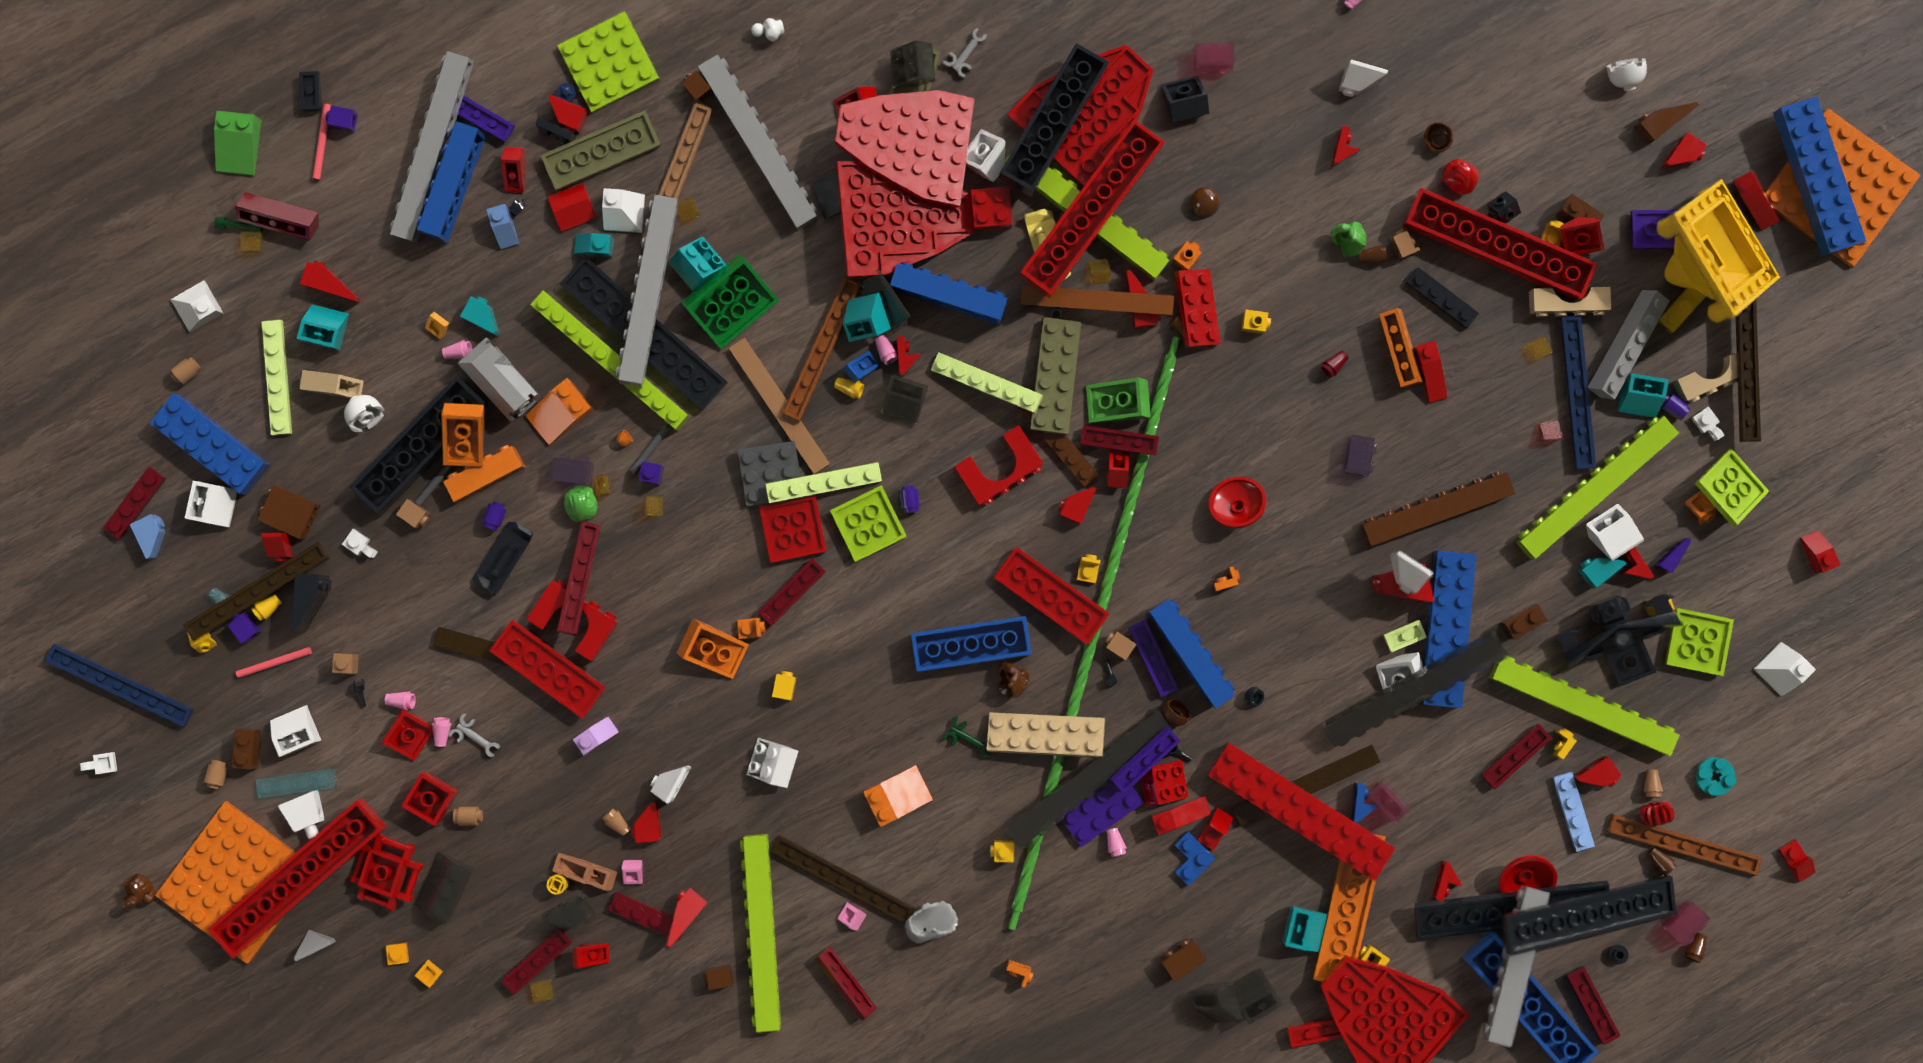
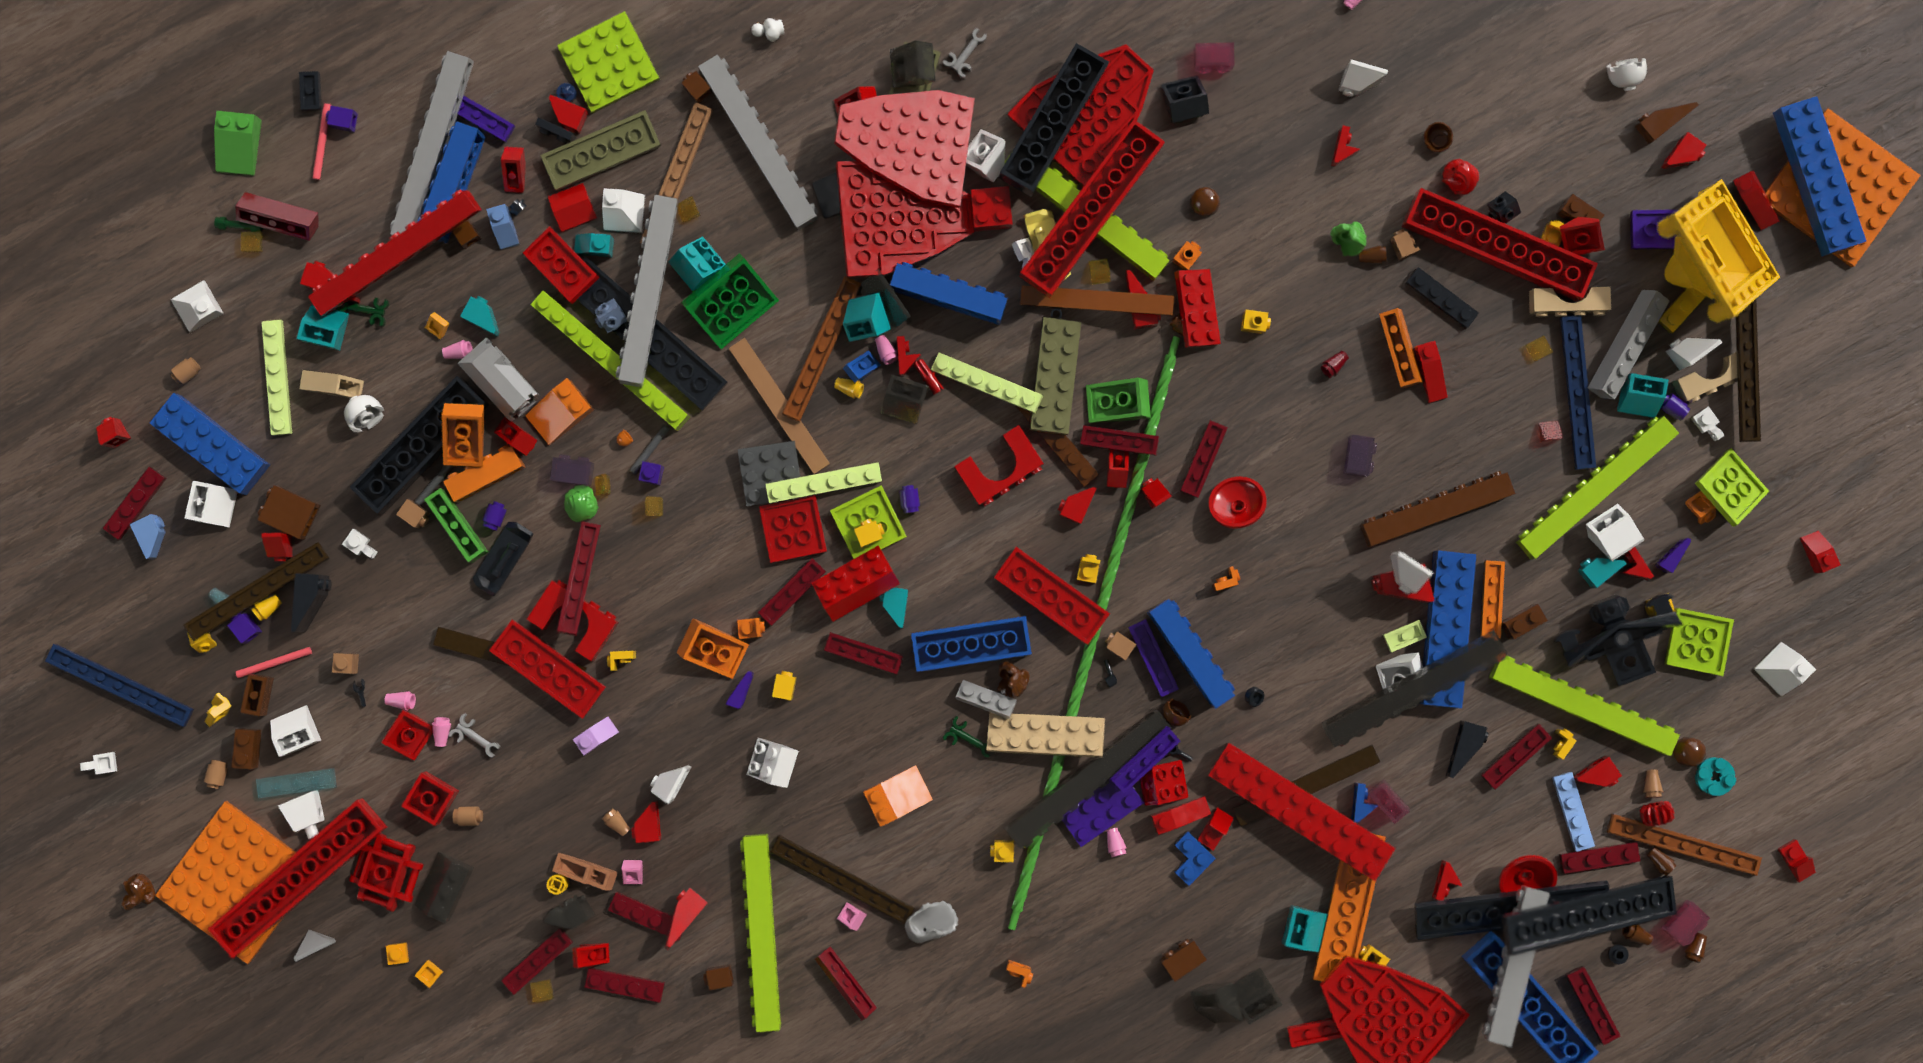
none -> red slope [96,417,131,448]
none -> yellow bracket [204,693,232,727]
none -> reddish brown brick [240,674,274,716]
none -> red brick [308,190,482,316]
none -> dark green bar [336,298,389,327]
none -> bright green brick [424,488,488,563]
none -> reddish brown brick [452,220,482,249]
none -> red slope [494,417,538,456]
none -> red plate [523,226,600,304]
none -> dark red plate [585,967,665,1002]
none -> sand blue brick [594,298,627,333]
none -> yellow bracket [607,651,636,671]
none -> dark purple slope [726,671,754,709]
none -> red brick [811,545,900,622]
none -> dark red plate [824,632,903,674]
none -> yellow brick [854,519,885,548]
none -> teal slope [880,588,908,628]
none -> red axle [914,359,944,395]
none -> light grey plate [956,680,1017,719]
none -> white plate [1012,238,1035,269]
none -> red slope [1140,478,1172,509]
none -> dark red plate [1180,420,1228,498]
none -> black slope [1446,721,1488,778]
none -> orange plate [1480,560,1505,638]
none -> dark red plate [1559,842,1641,874]
none -> reddish brown cone [1622,924,1653,946]
none -> white slope [1666,338,1722,370]
none -> reddish brown hair [1673,737,1706,767]

